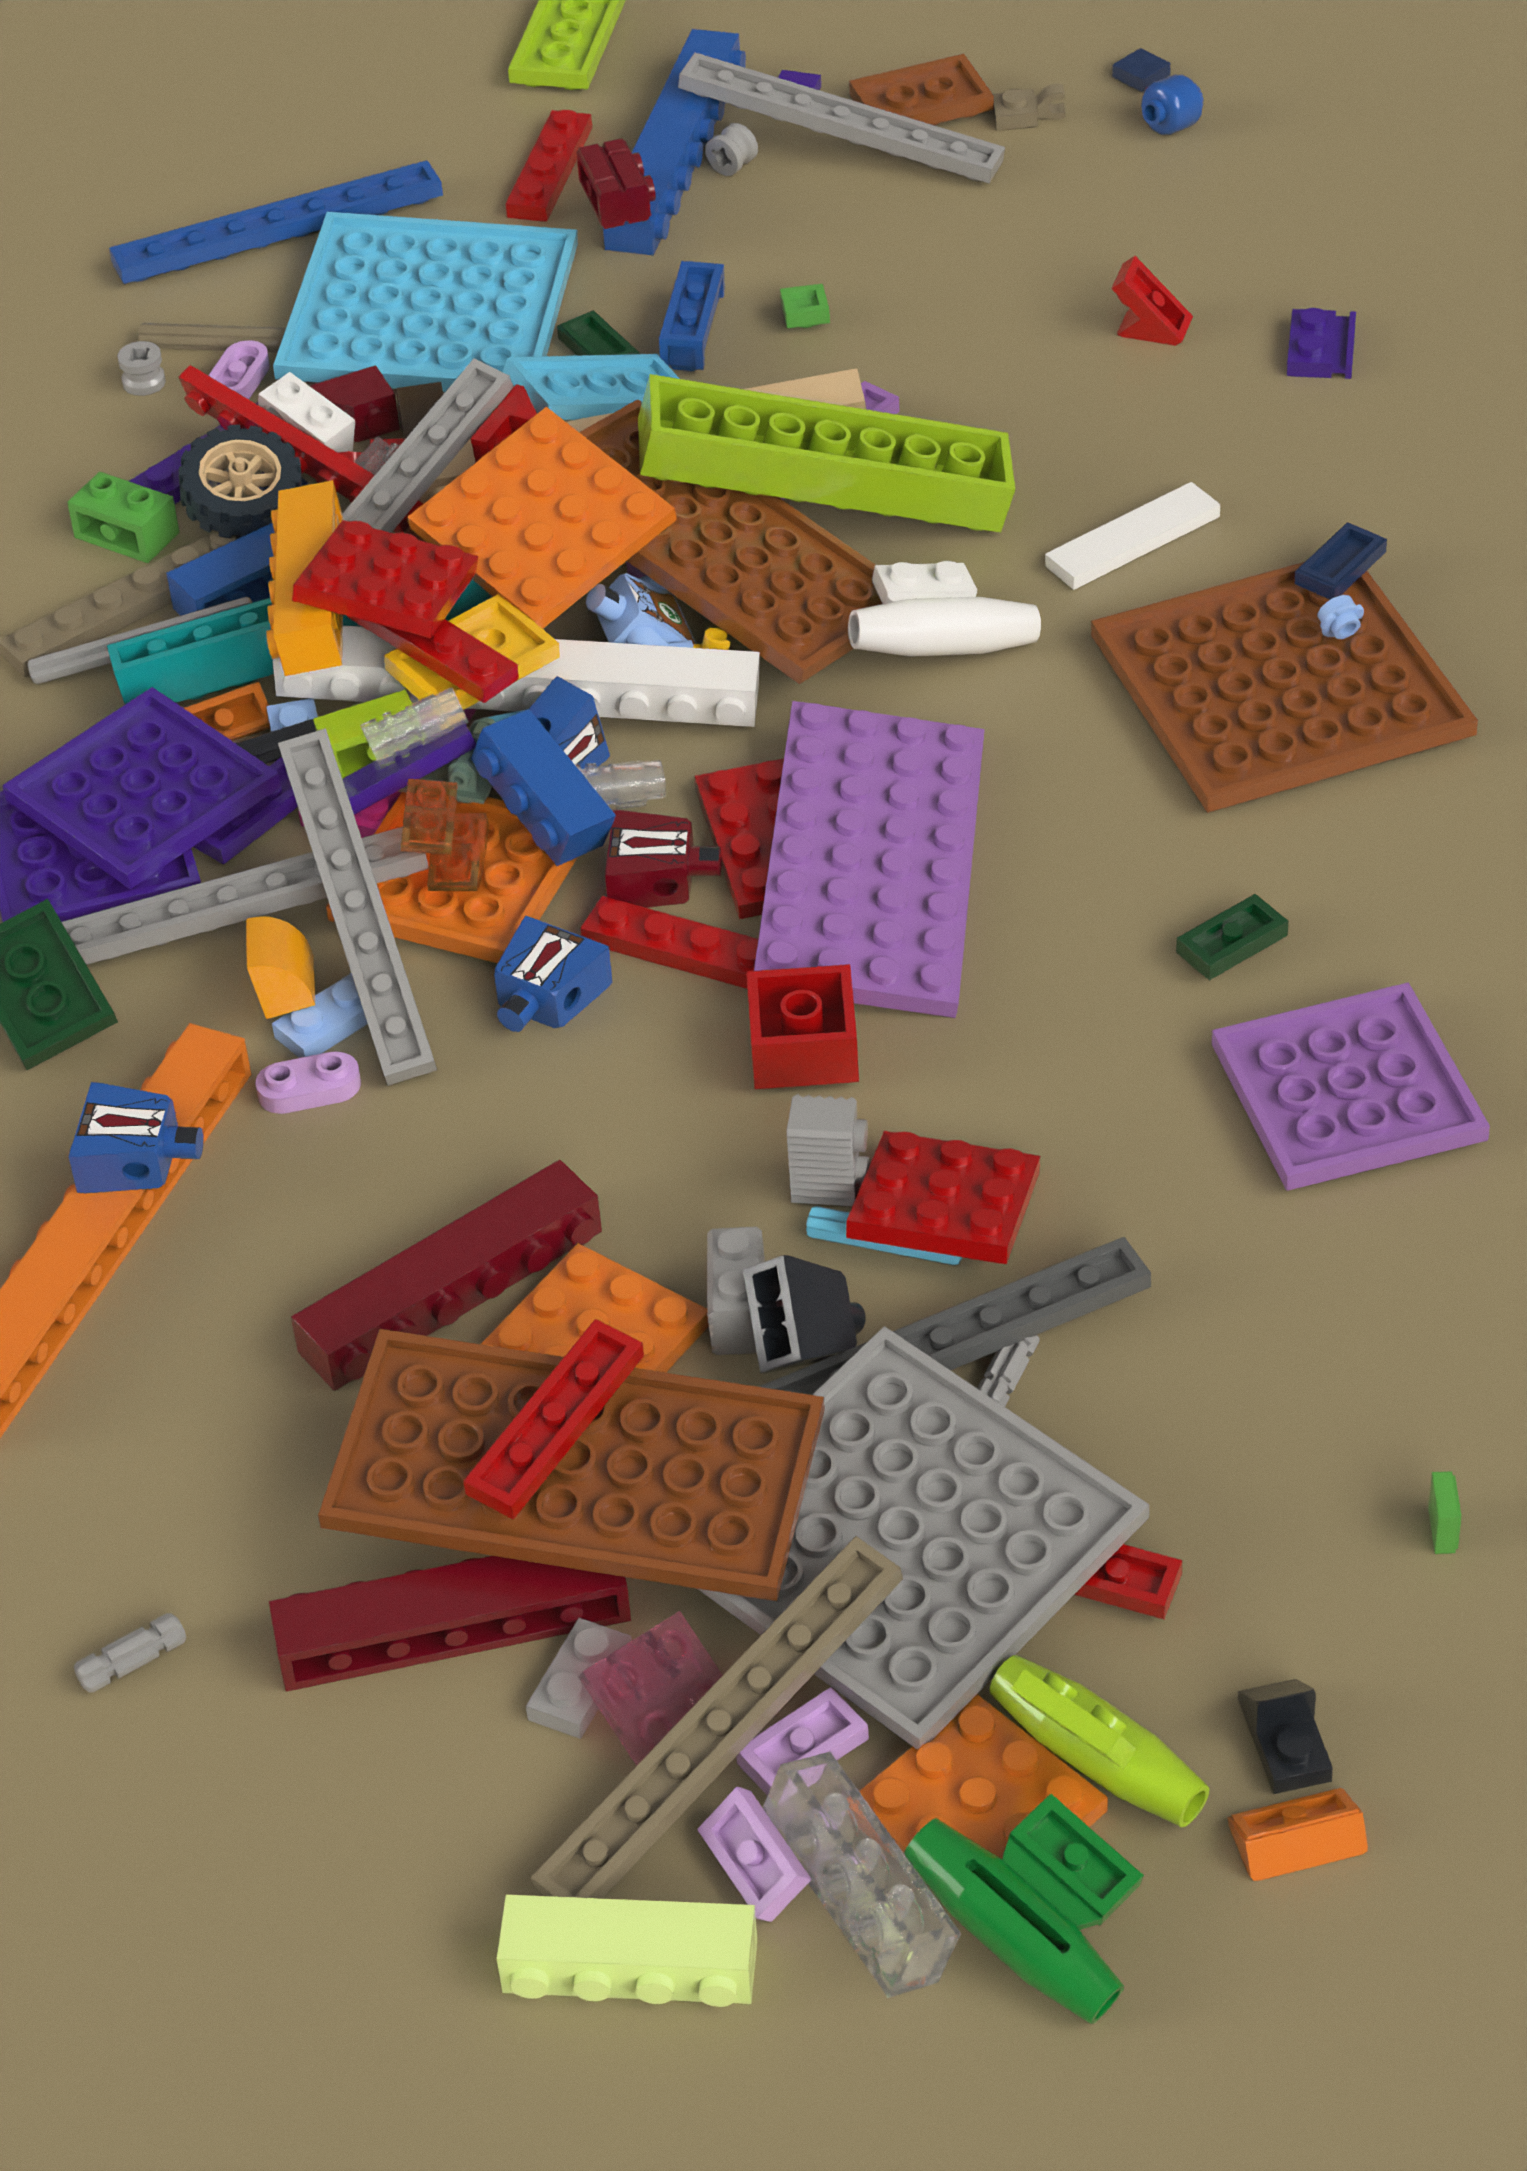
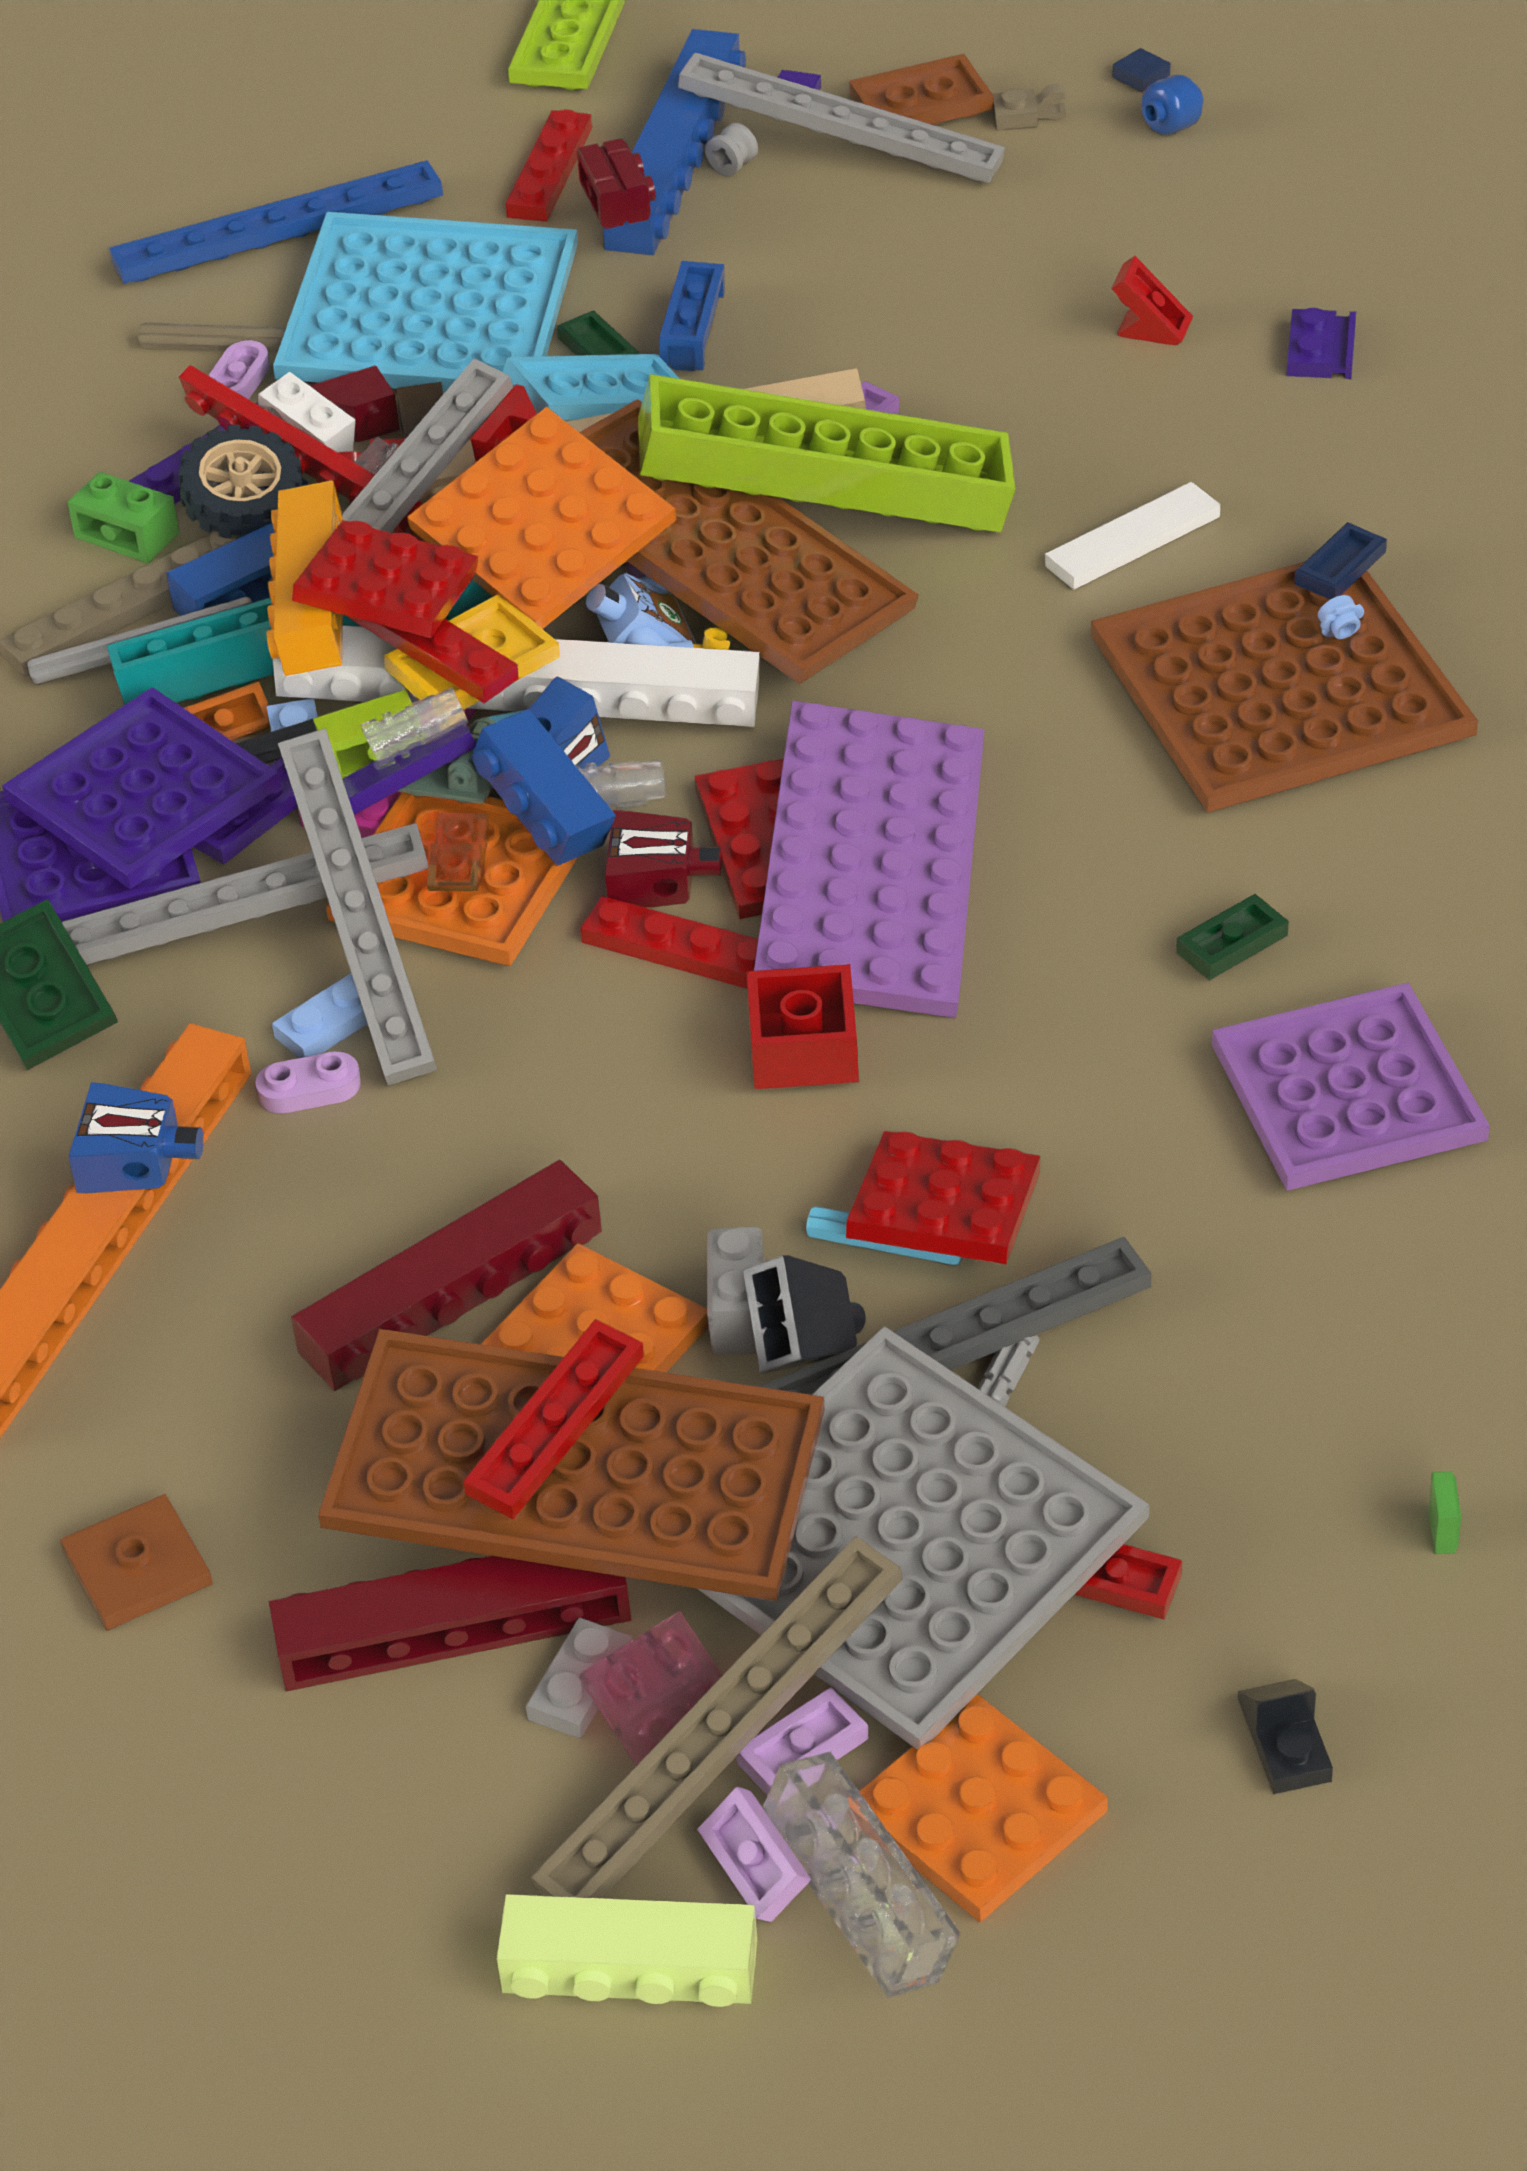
light grey axle [74,1613,186,1693] -> none
light grey wheel [117,341,166,396] -> none
light orange brick [246,916,315,1019] -> none
clear orange slope [401,779,458,855] -> none
blue torso [494,916,613,1032] -> none
bright green plate [780,283,830,328] -> none
light grey brick [787,1094,870,1206] -> none
white plate [848,561,1041,657] -> none
green plate [904,1793,1144,2024] -> none
lime plate [989,1655,1210,1827] -> none
orange slope [1227,1788,1368,1881] -> none
none -> dark orange plate [60,1494,213,1631]

